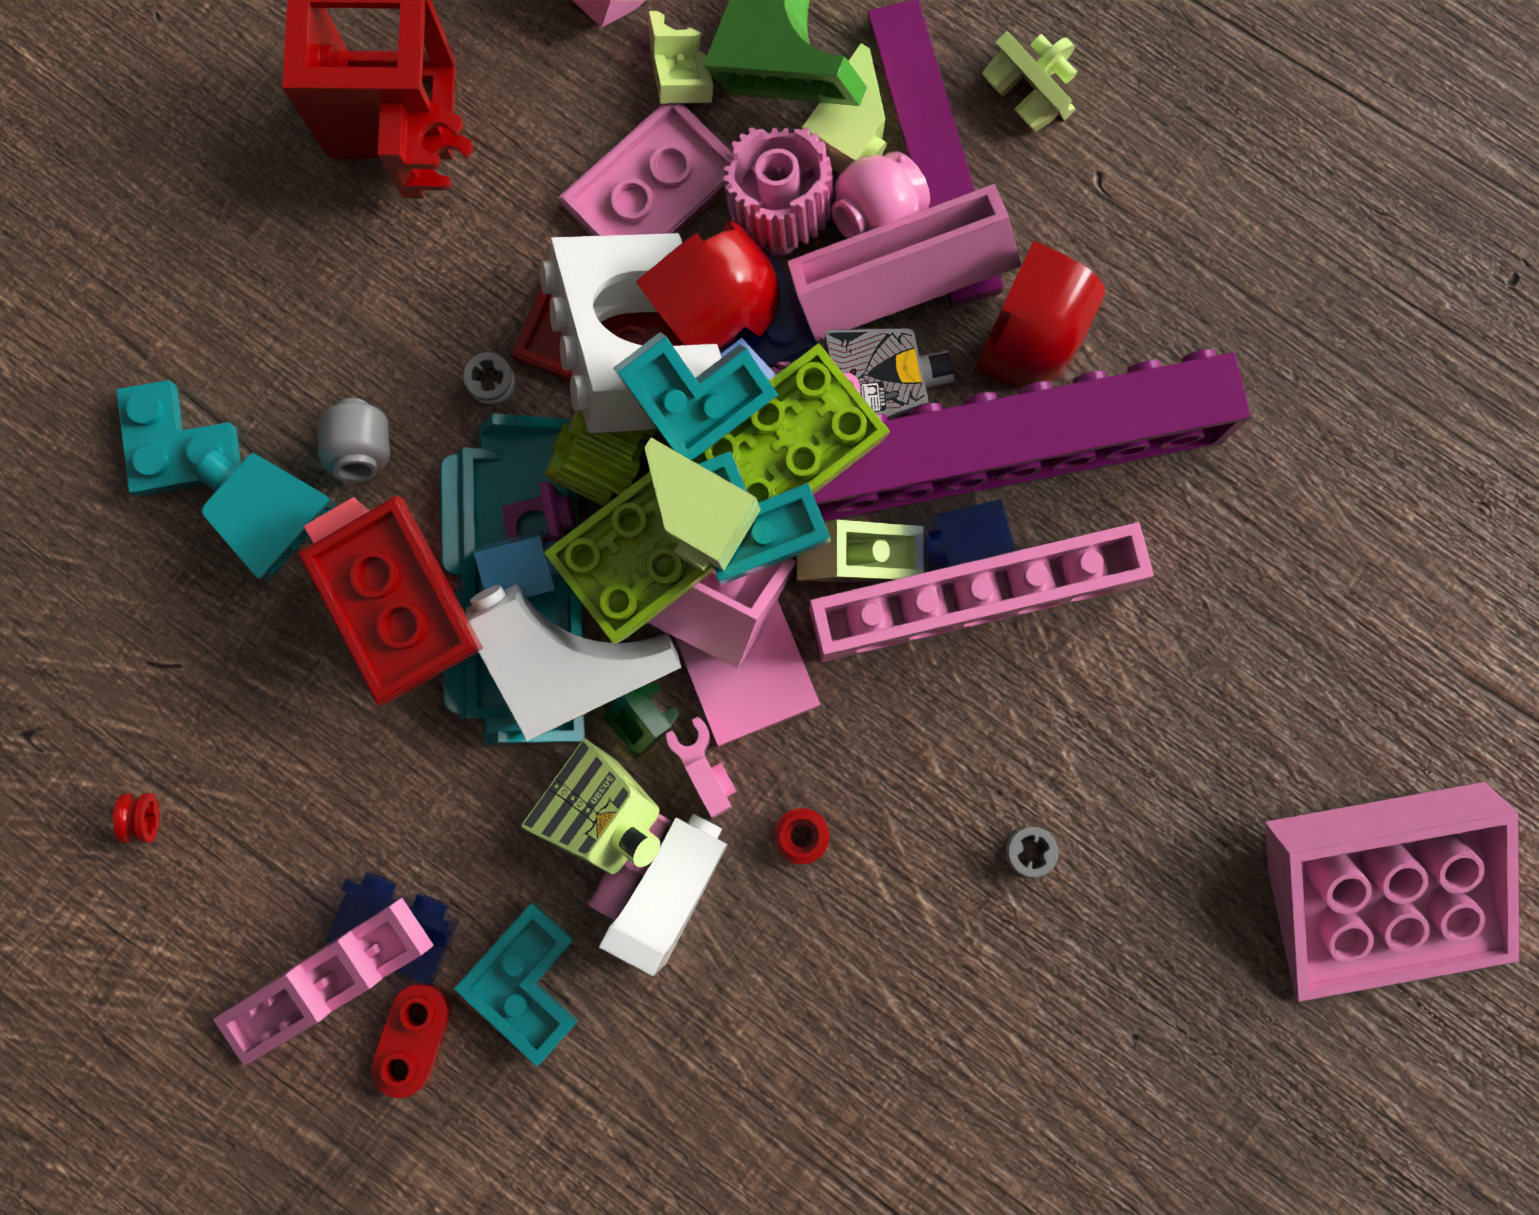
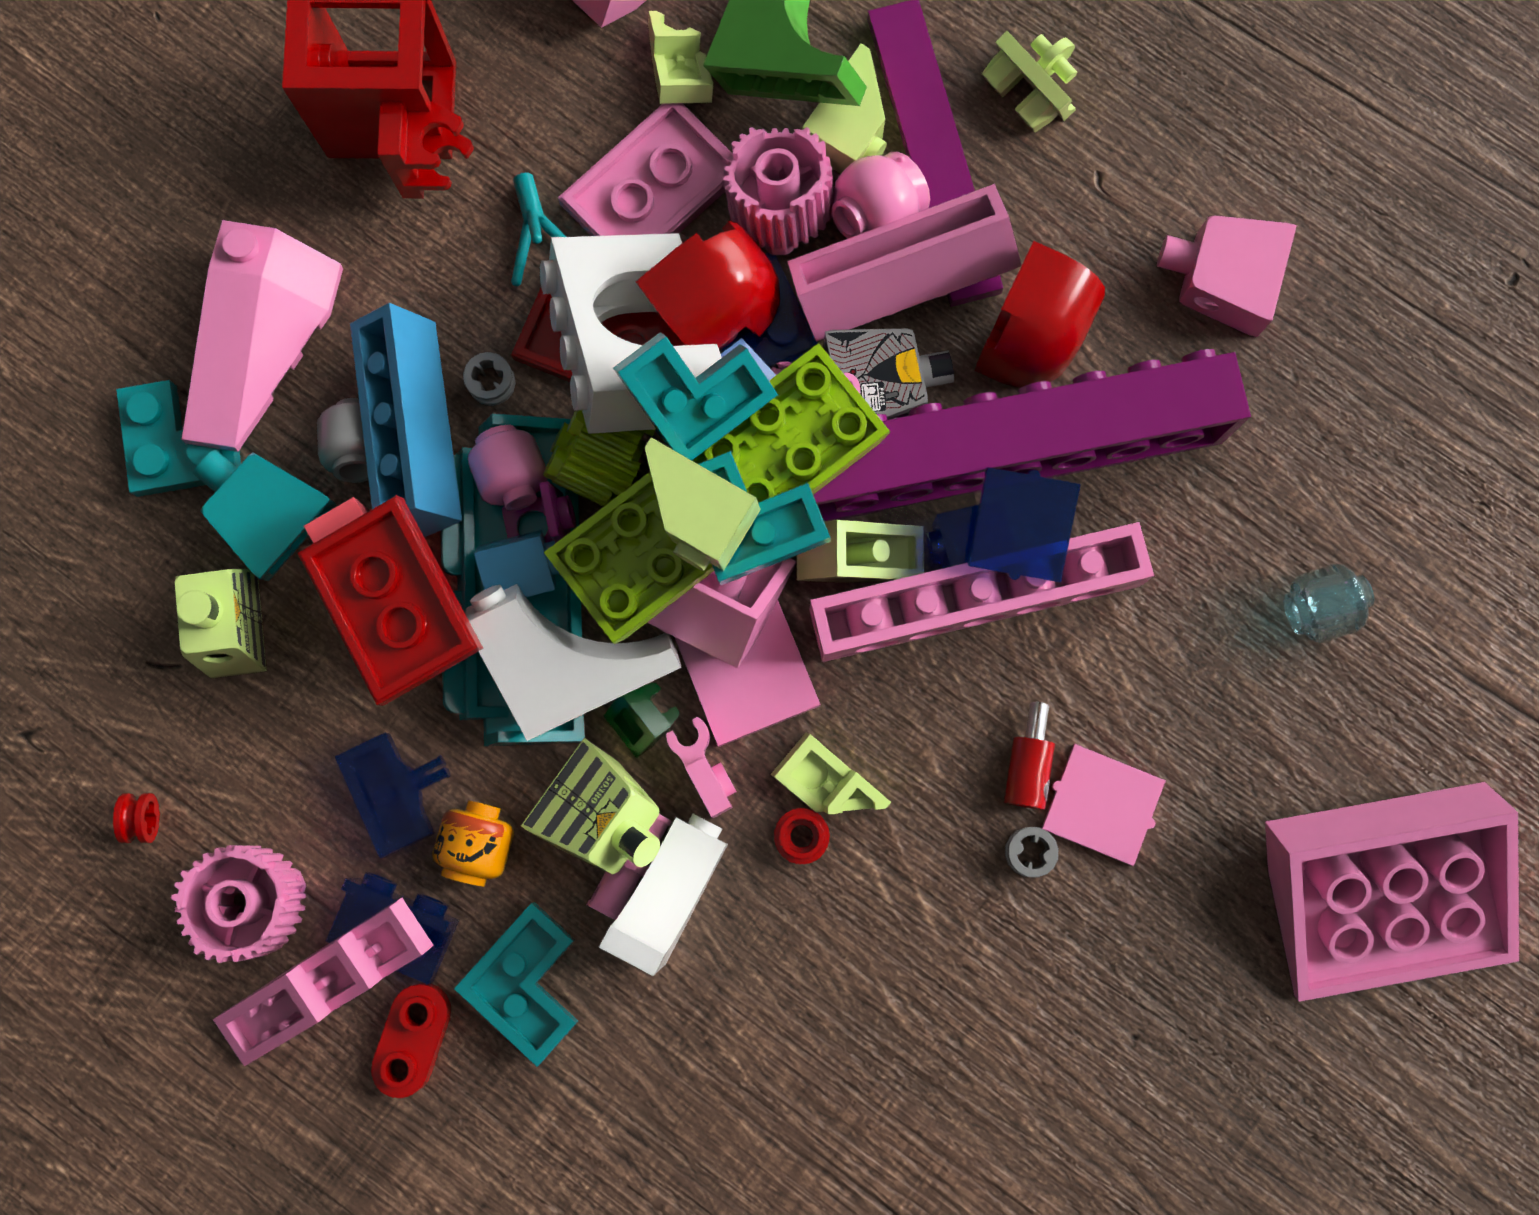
none -> bright pink brick [171,845,306,963]
none -> yellowish green torso [175,569,267,678]
none -> bright pink wedge [182,220,343,452]
none -> clear blue plate [335,732,451,858]
none -> dark azure brick [350,303,462,537]
none -> light orange head [432,800,514,887]
none -> bright pink head [468,425,548,511]
none -> teal plant [511,172,566,287]
none -> yellowish green slope [771,732,891,814]
none -> clear blue piece [967,467,1081,582]
none -> red piece [1003,701,1055,810]
none -> bright pink piece [1041,744,1166,866]
none -> bright pink torso [1157,215,1297,337]
none -> clear light blue head [1283,563,1374,643]

